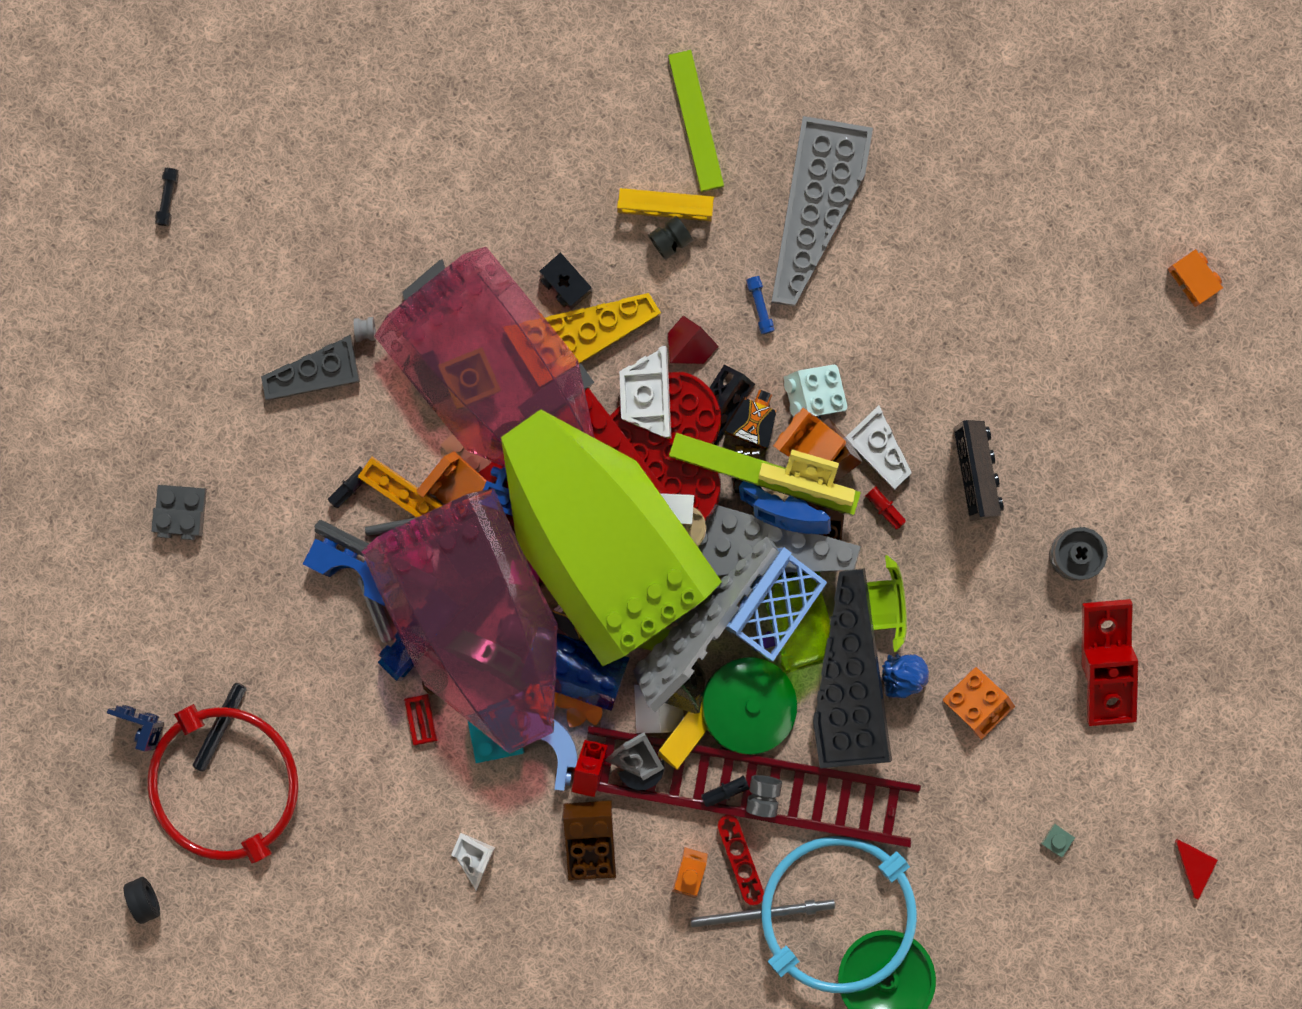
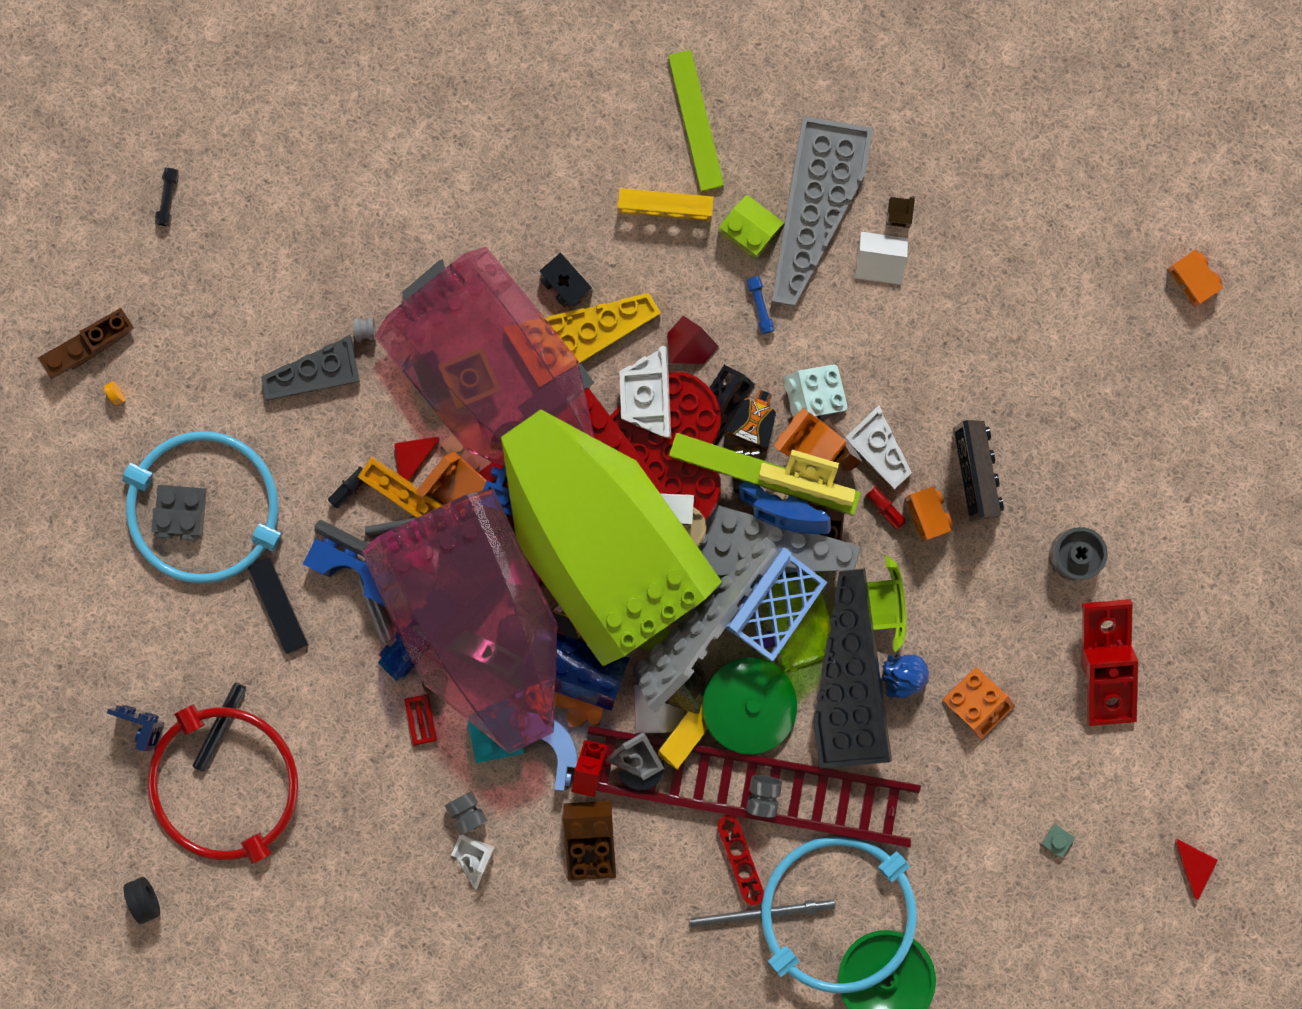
pearl dark grey wheel [648,215,693,260] -> none
orange torso [672,847,708,898] -> none
black axle [701,775,749,807] -> none
none -> reddish brown slope [38,308,134,380]
none -> light orange tile [104,381,125,406]
none -> medium azure piece [122,431,283,583]
none -> black tile [248,557,309,654]
none -> red tile [394,437,439,481]
none -> dark grey wheel [444,791,488,835]
none -> lime slope [718,194,784,260]
none -> white slope [854,232,908,285]
none -> dark brown panel [886,196,915,228]
none -> orange slope [905,486,953,542]

